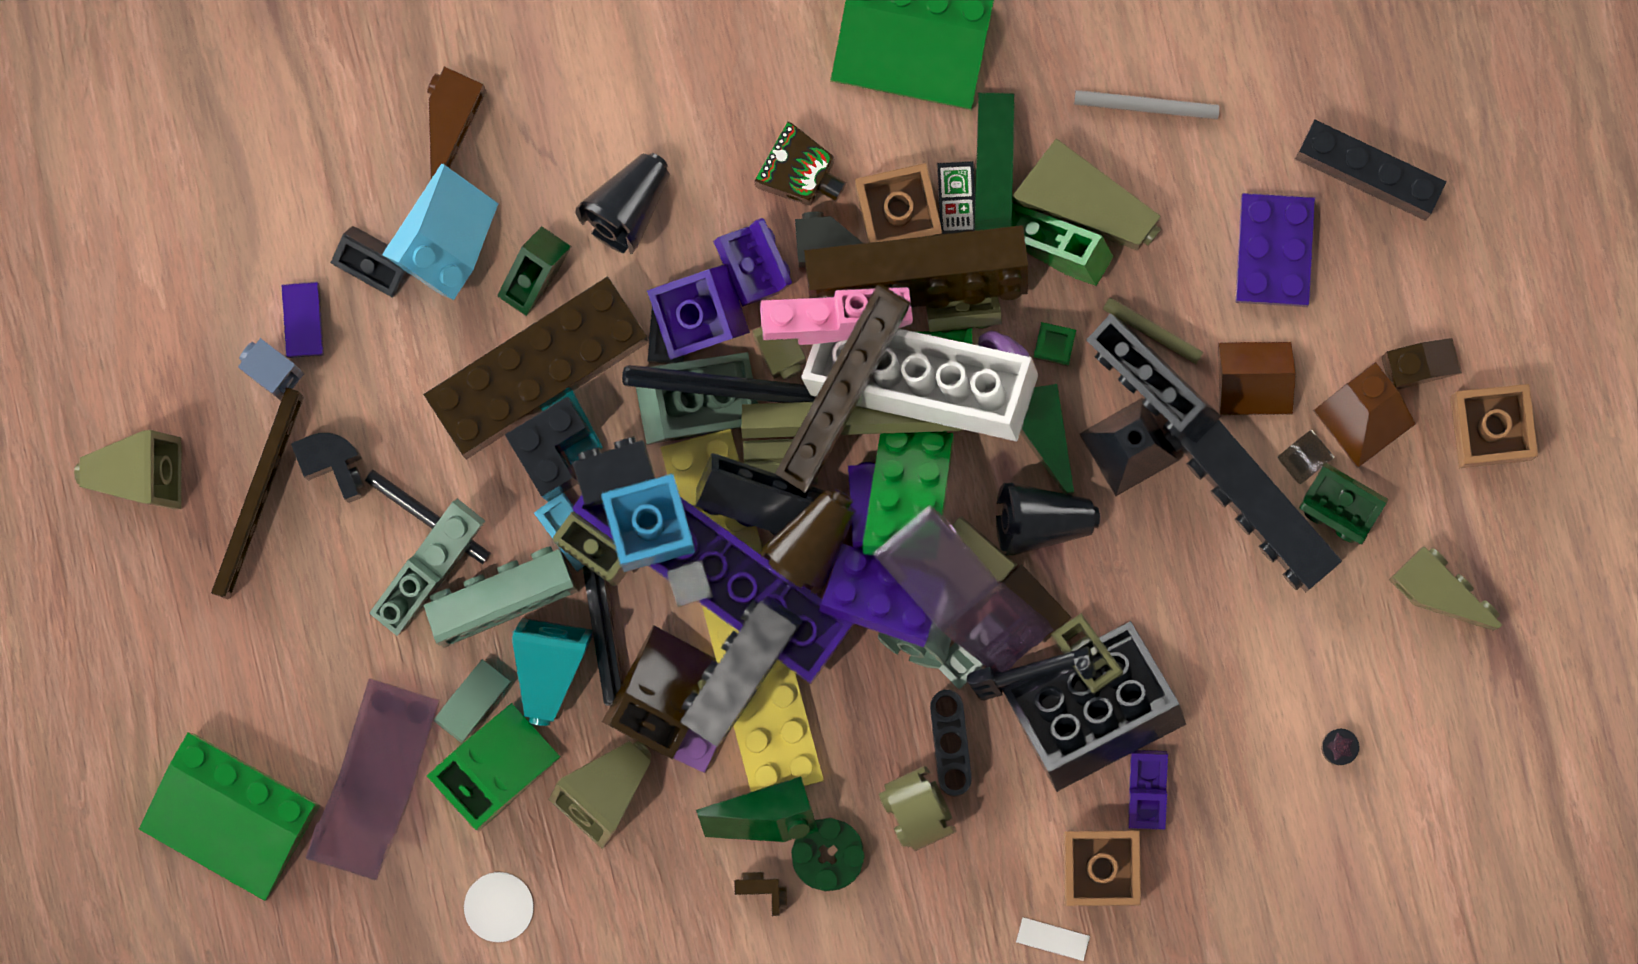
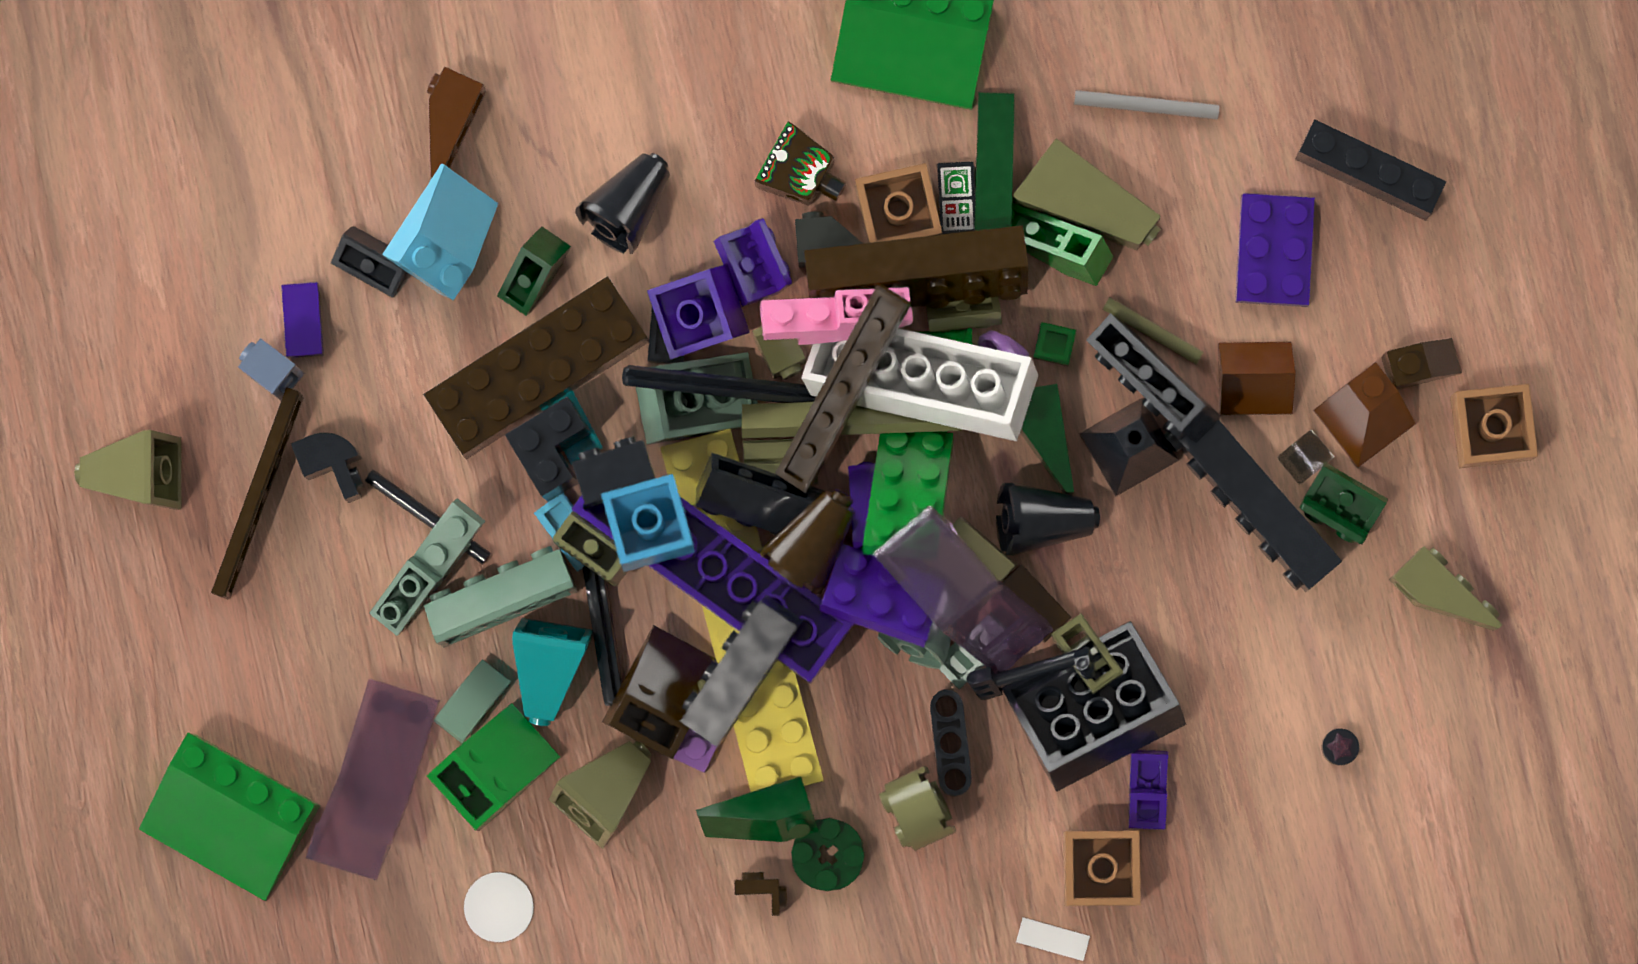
clear smoke slope [667,560,713,607] -> none

